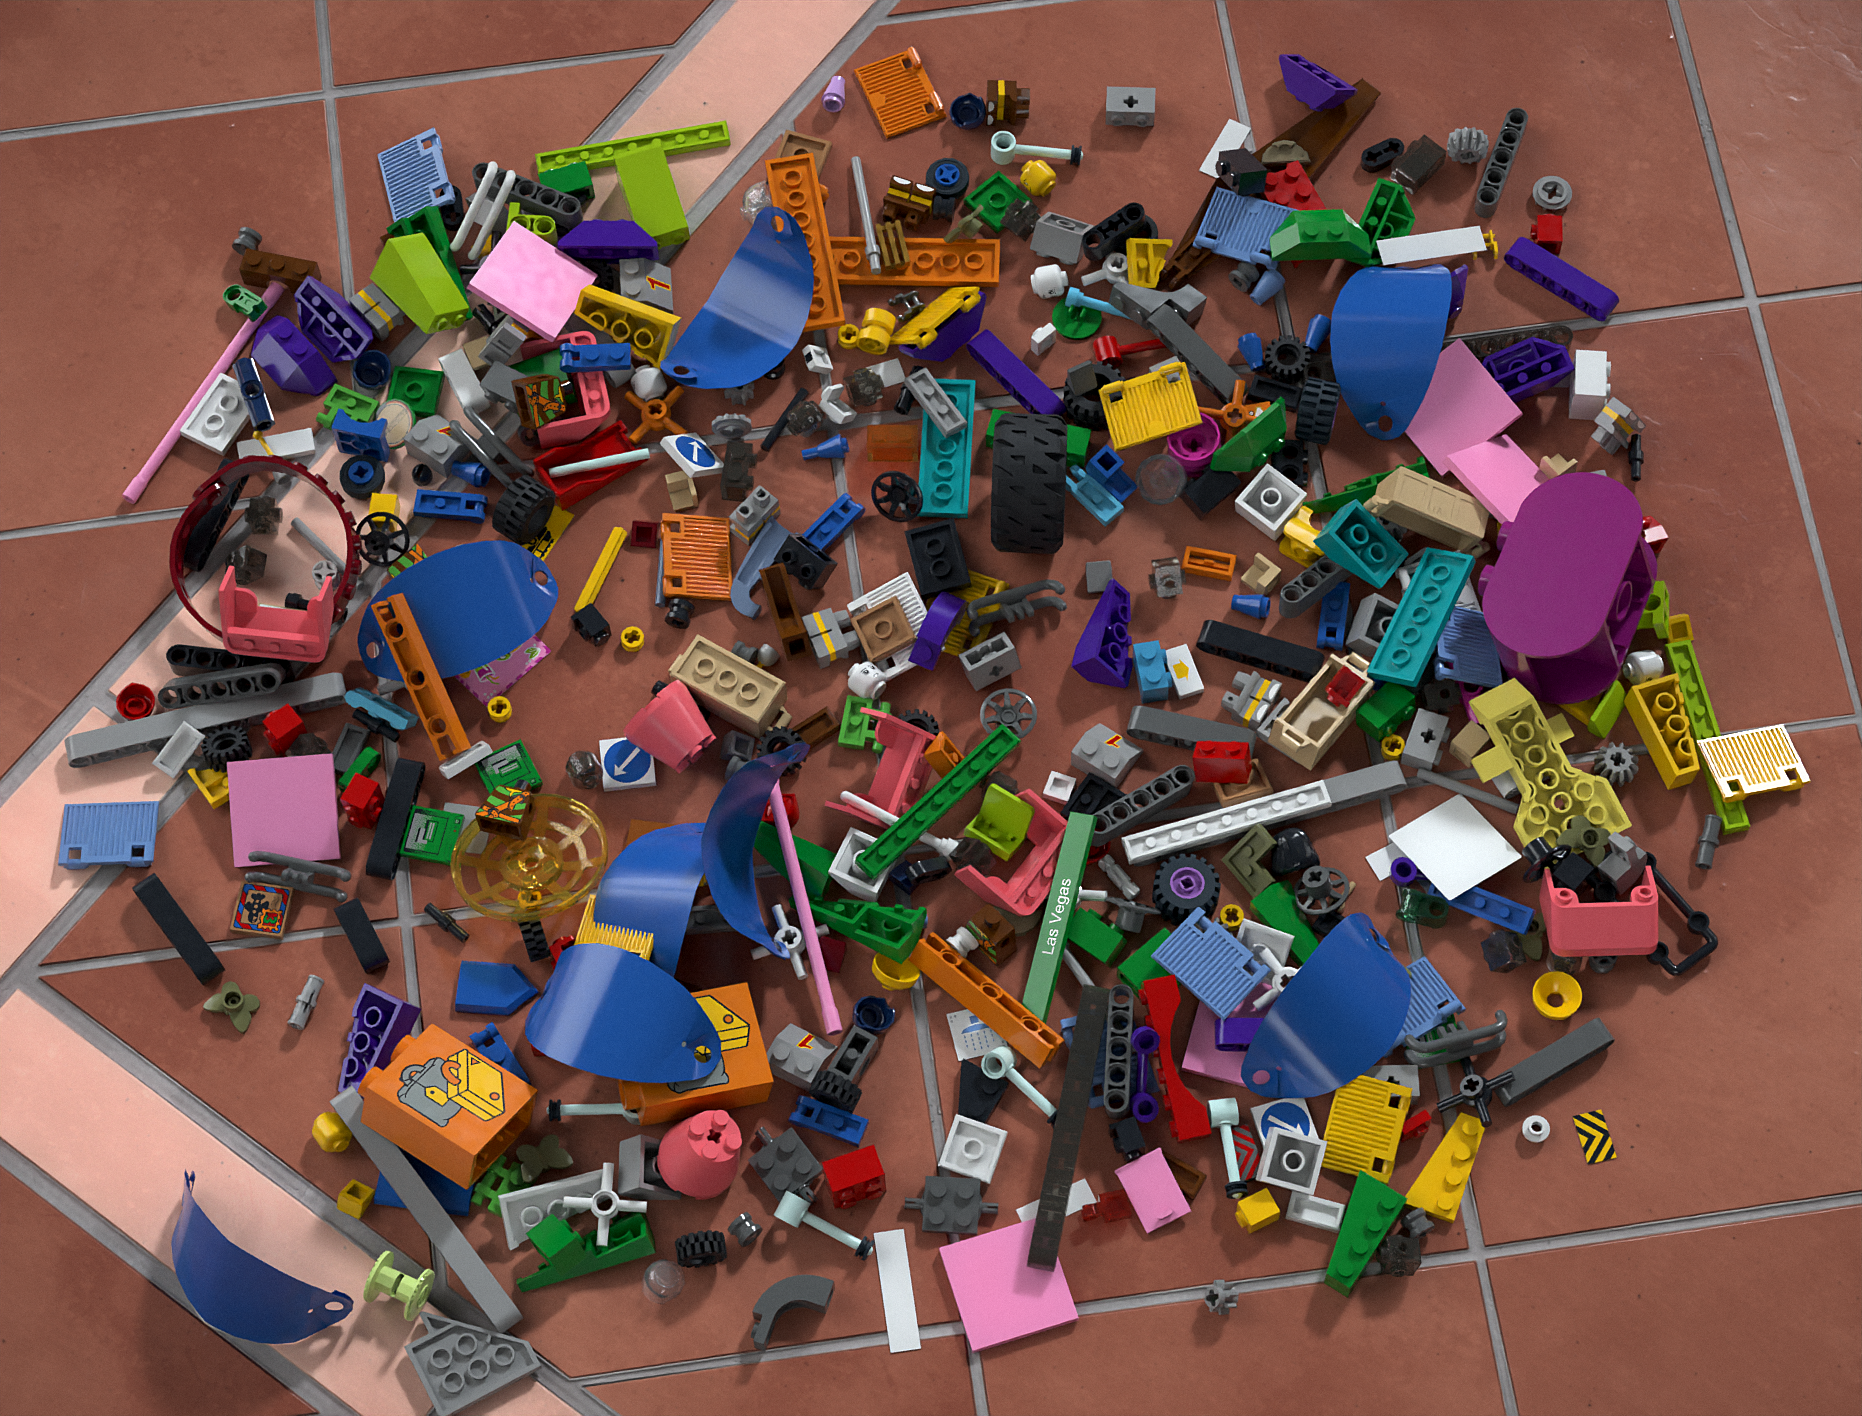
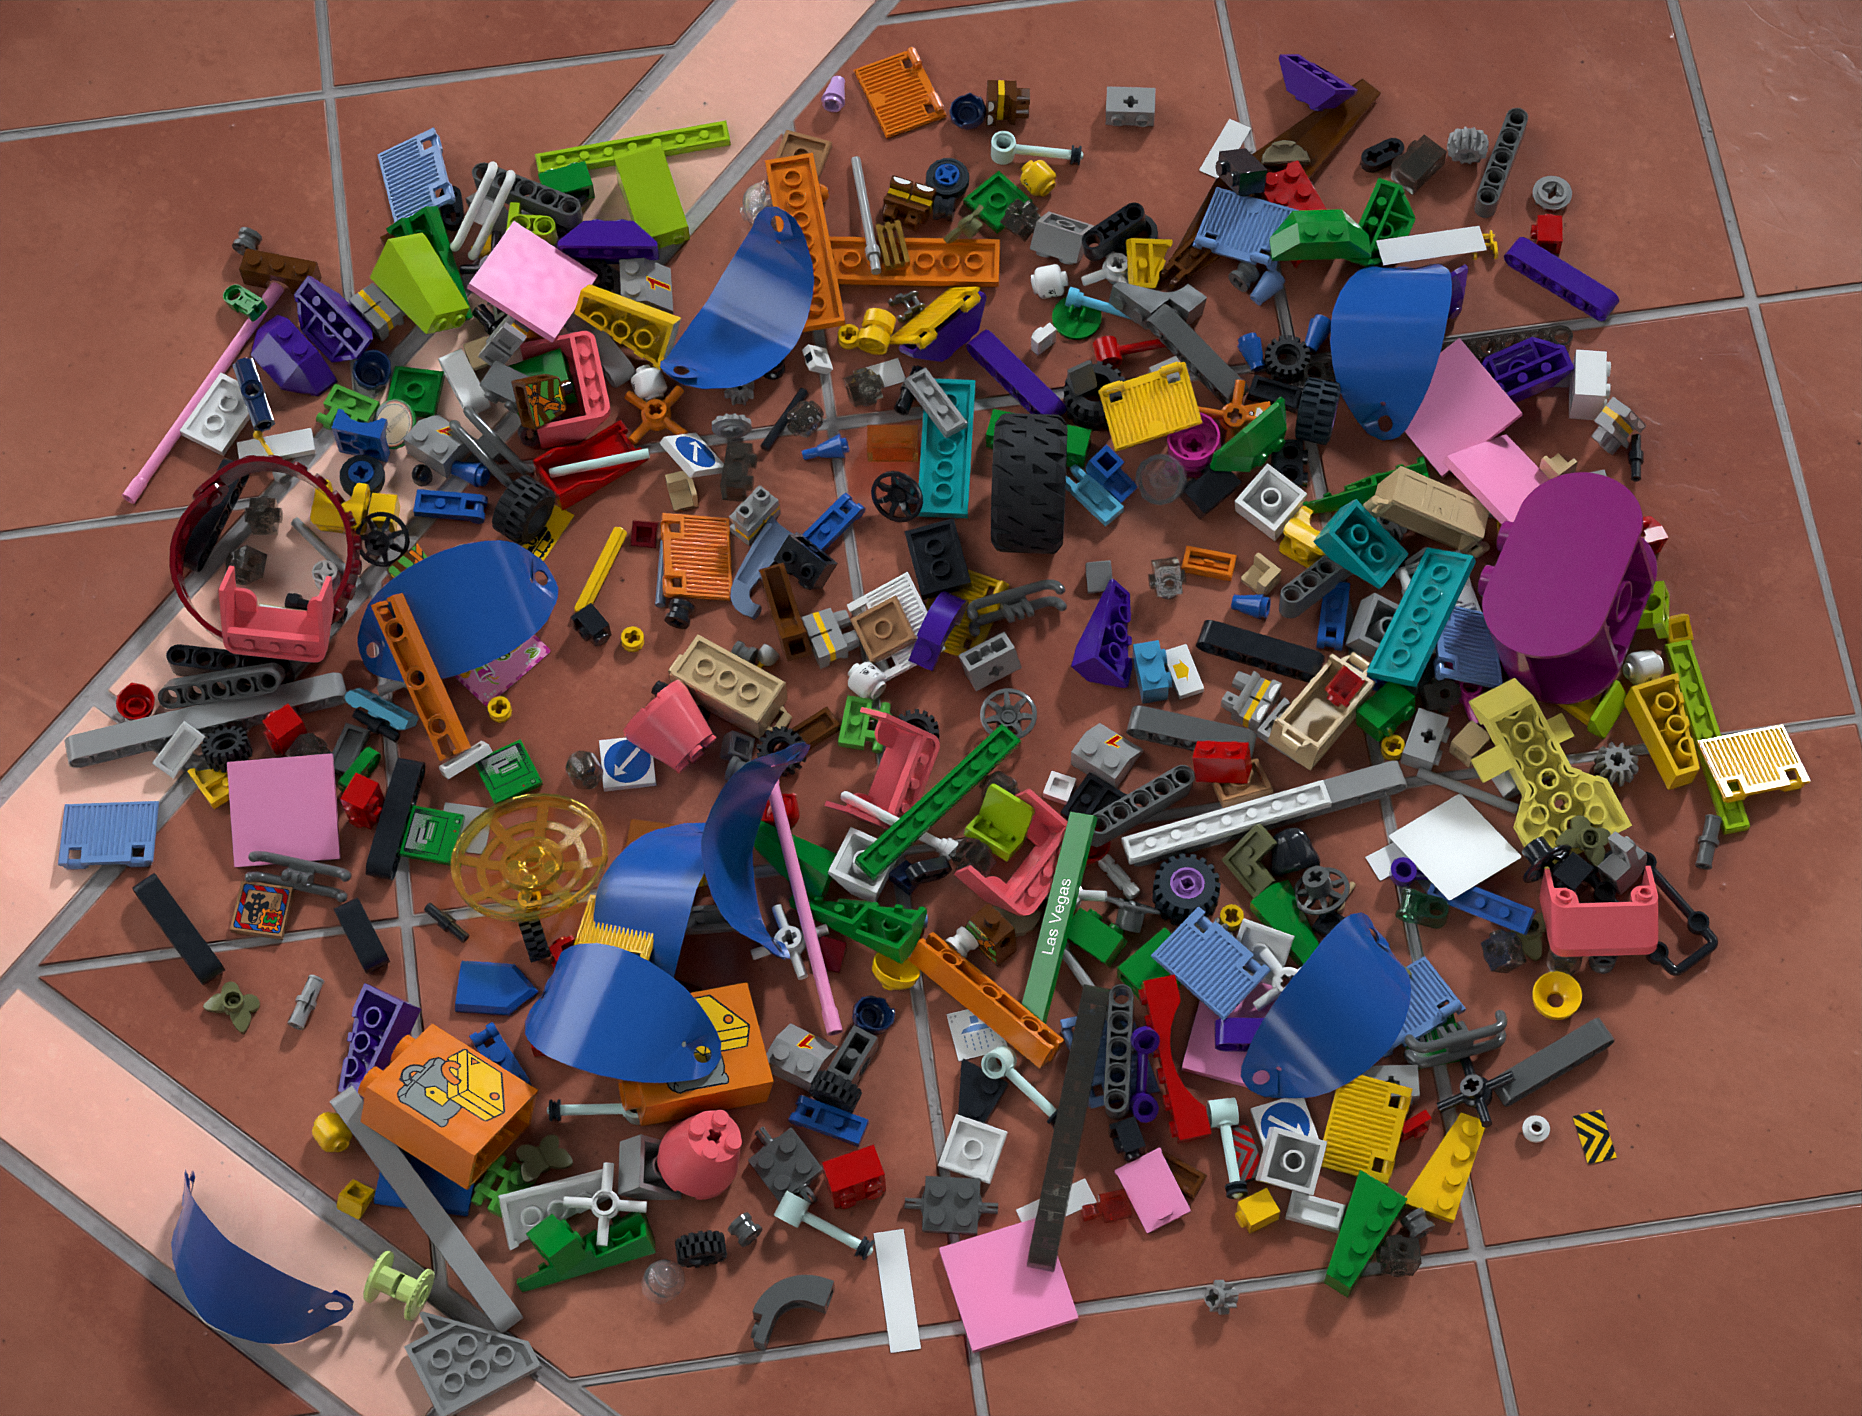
torso [475,779,536,841] -> none
blue plate [560,343,631,373] -> none
white bracket [818,384,857,424] -> none
orange slope [924,731,964,779] -> none
none -> yellow piece [310,479,370,535]

